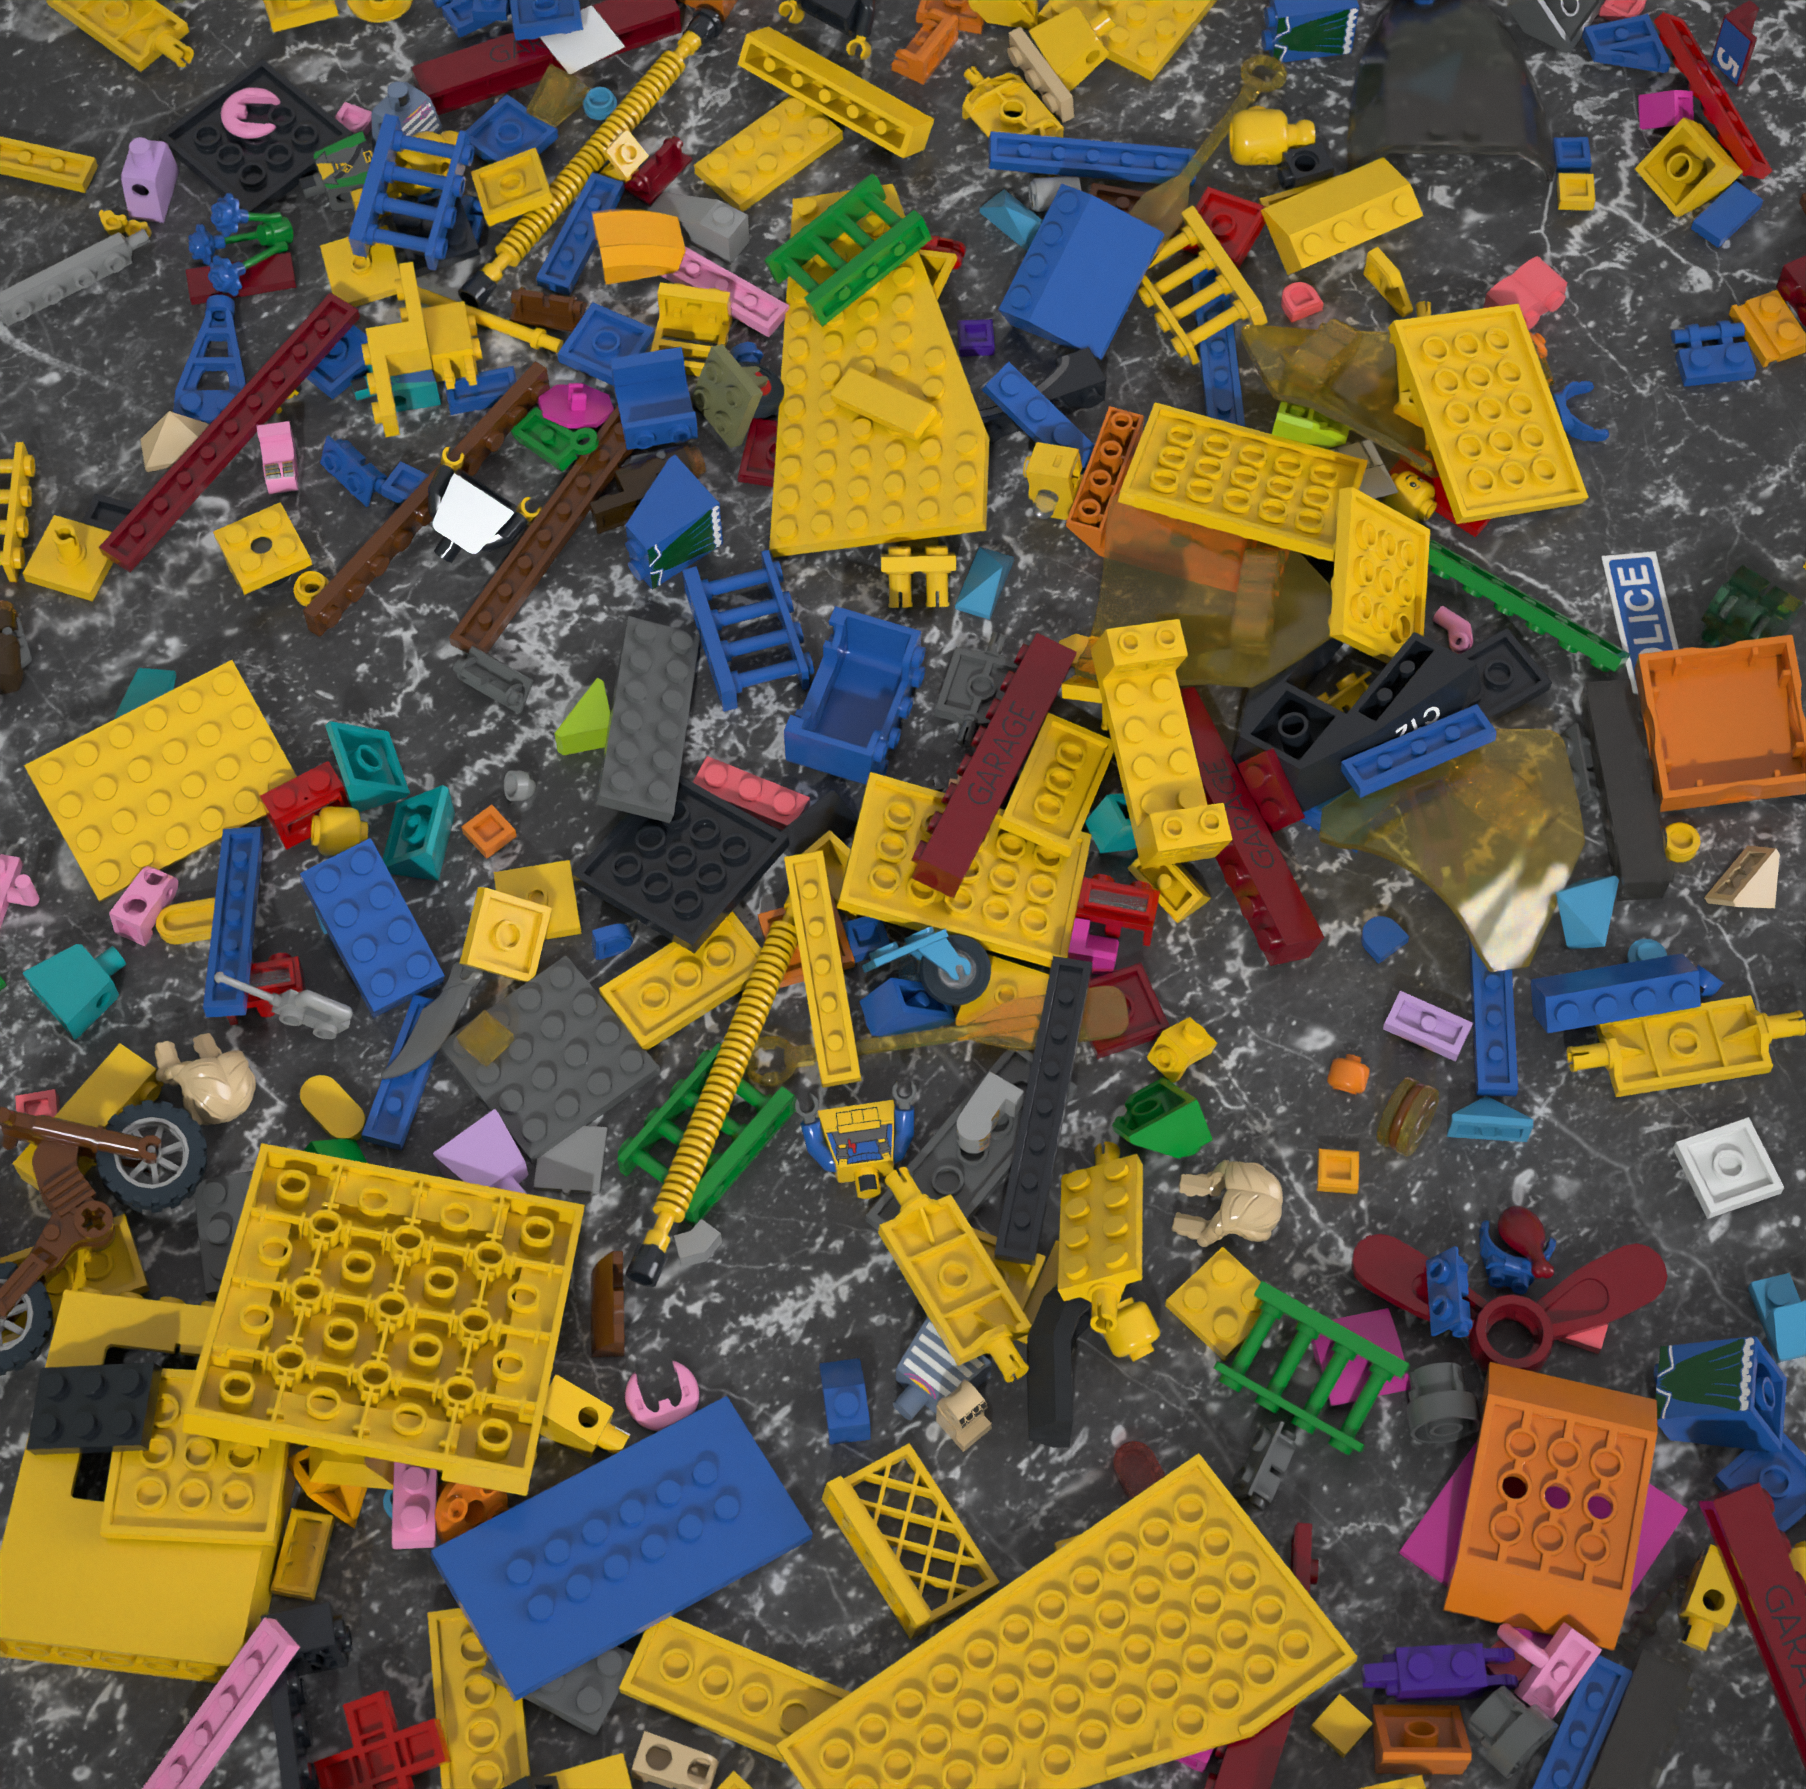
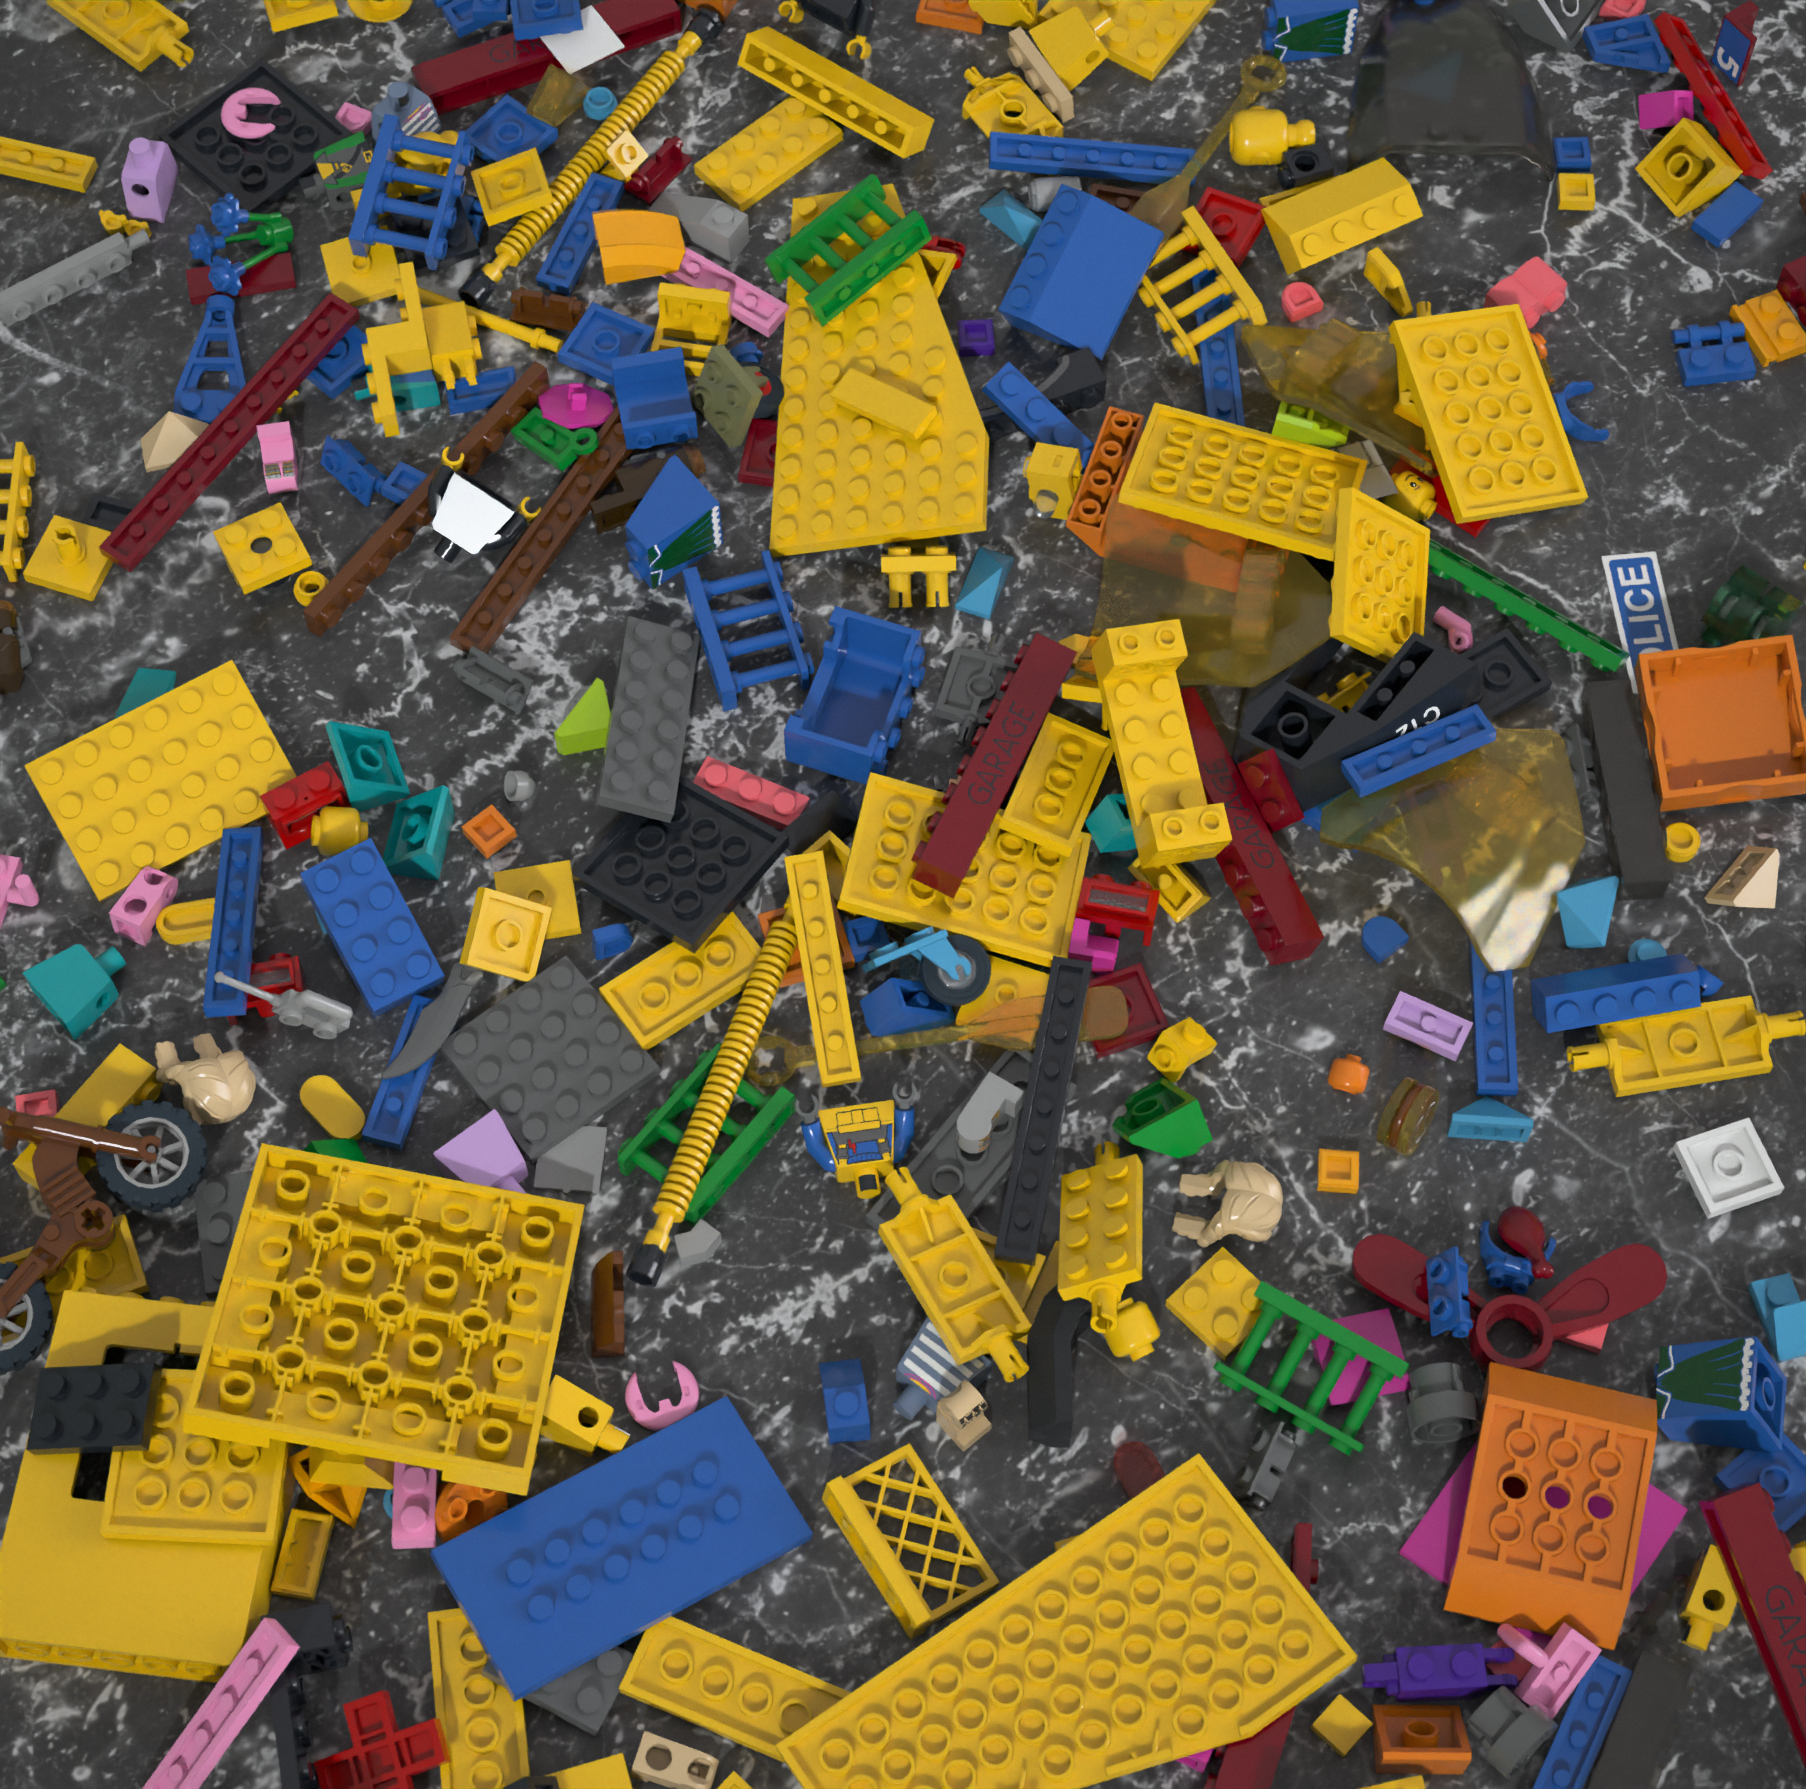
clear yellow tile [456,1010,514,1067] -> none
orange hinge [892,8,958,85] -> none

